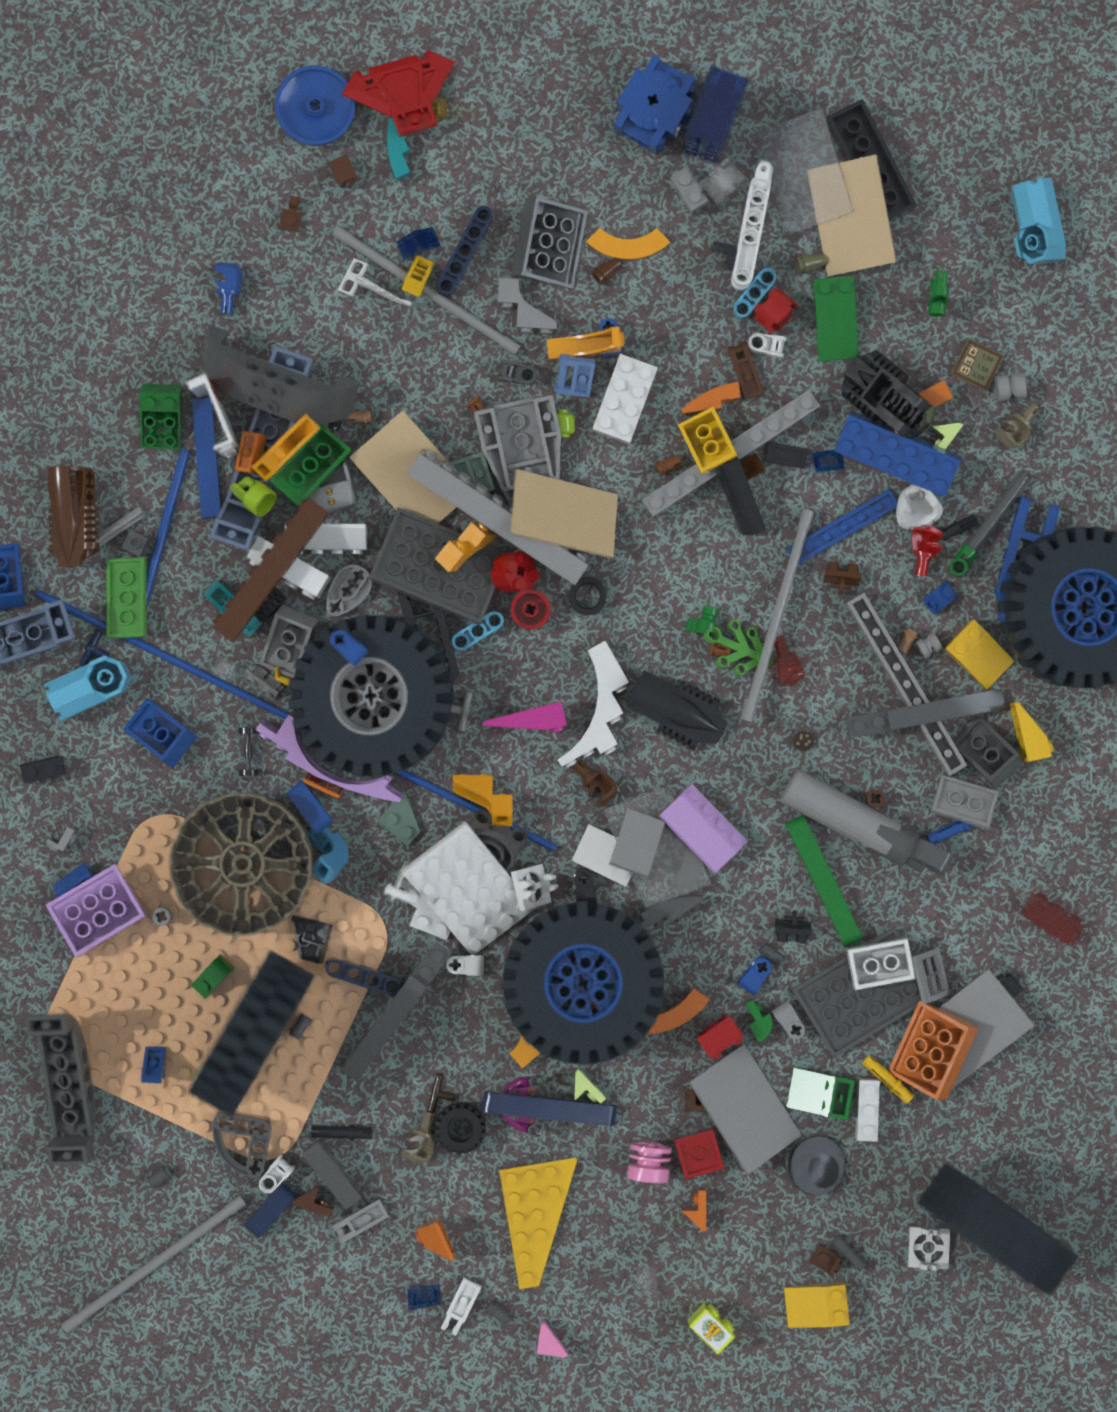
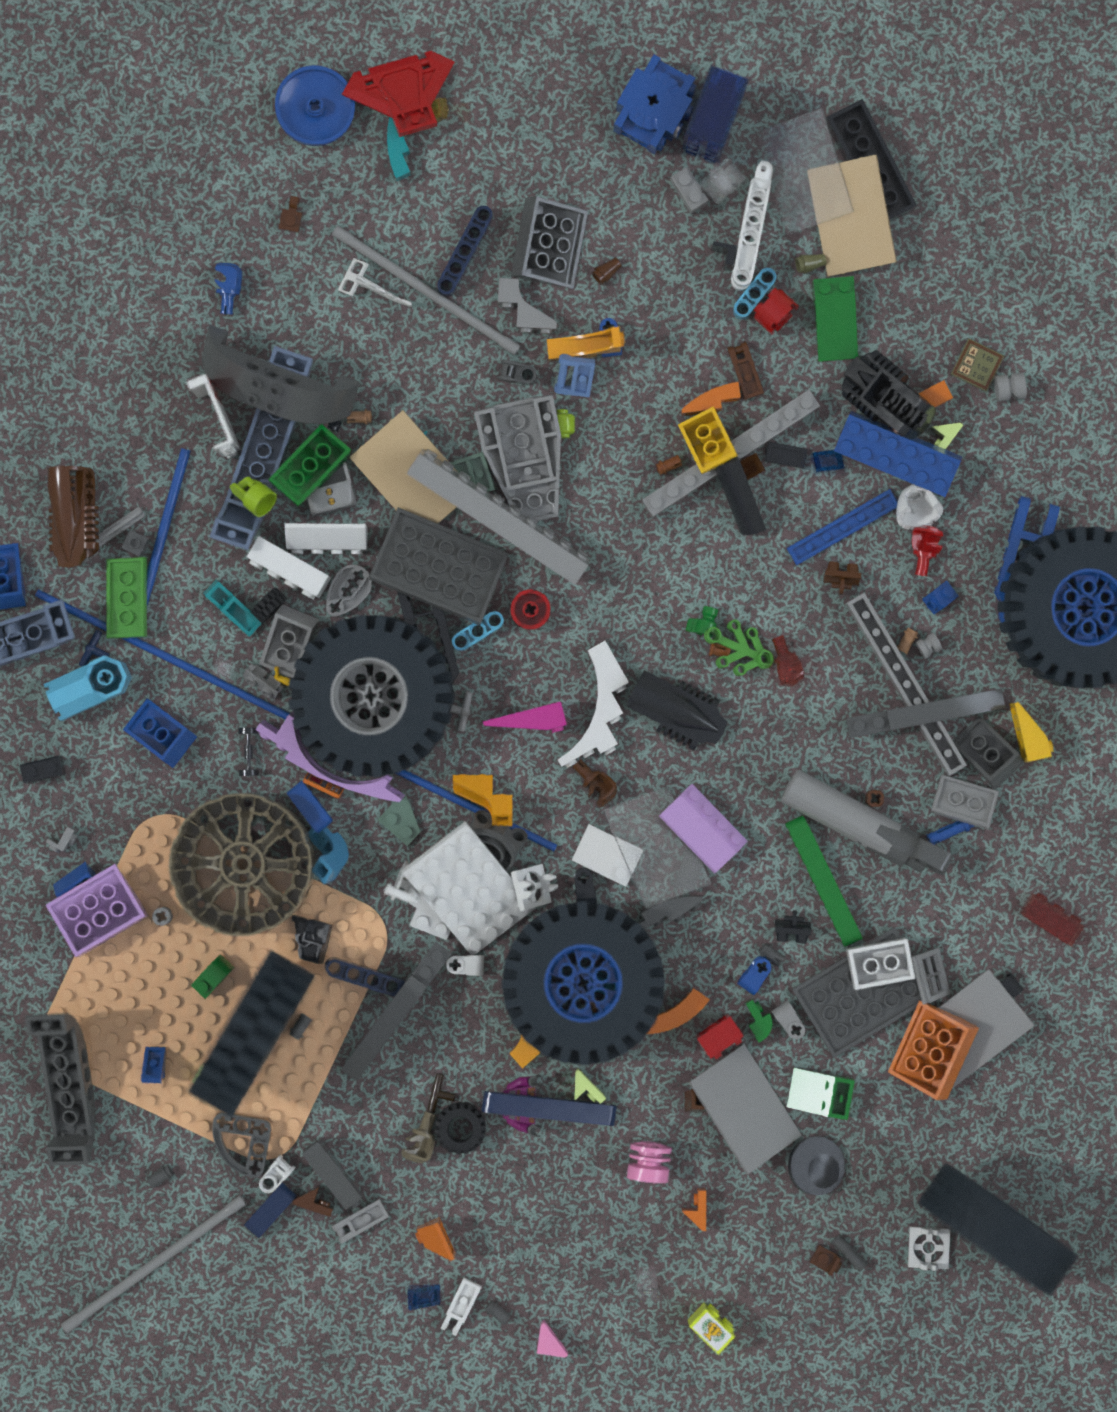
green slope [139,384,183,450] -> none
blue tile [192,397,221,518] -> none
reddish brown brick [213,498,330,643] -> none
orange slope [235,431,267,475] -> none
light orange arch [252,414,320,481] -> none
black pin [311,1125,372,1141] -> none
reddish brown brick [328,154,357,188] -> none
blue piece [330,630,369,666] -> none
clear blue slope [396,227,441,260] -> none
yellow slope [402,255,435,297] -> none
light orange arch [435,521,499,572] -> none
dark orange bush [466,395,486,413] -> none
red brick [491,551,539,593] -> none
yellow wing [499,1157,577,1289] -> none
tan piece [510,469,618,558] -> none
black tyre [569,577,607,615] -> none
light orange tile [586,228,670,260] -> none
white brick [592,354,658,445] -> none
light grey tile [609,808,665,878] -> none
red container [674,1127,724,1180] -> none
light grey piece [741,509,814,722] -> none
white piece [747,333,787,358] -> none
yellow slope [784,1281,850,1328] -> none
dark brown tile [793,731,814,751] -> none
white arch [855,1078,880,1141] -> none
yellow pin [861,1054,915,1104] -> none
green connector [927,270,949,317] -> none
black axle [940,515,978,542] -> none
yellow slope [944,619,1014,690] -> none
dark grey piece [948,471,1031,577] -> none
dark tan piece [994,403,1040,448] -> none
medium azure brick [1010,178,1066,264] -> none

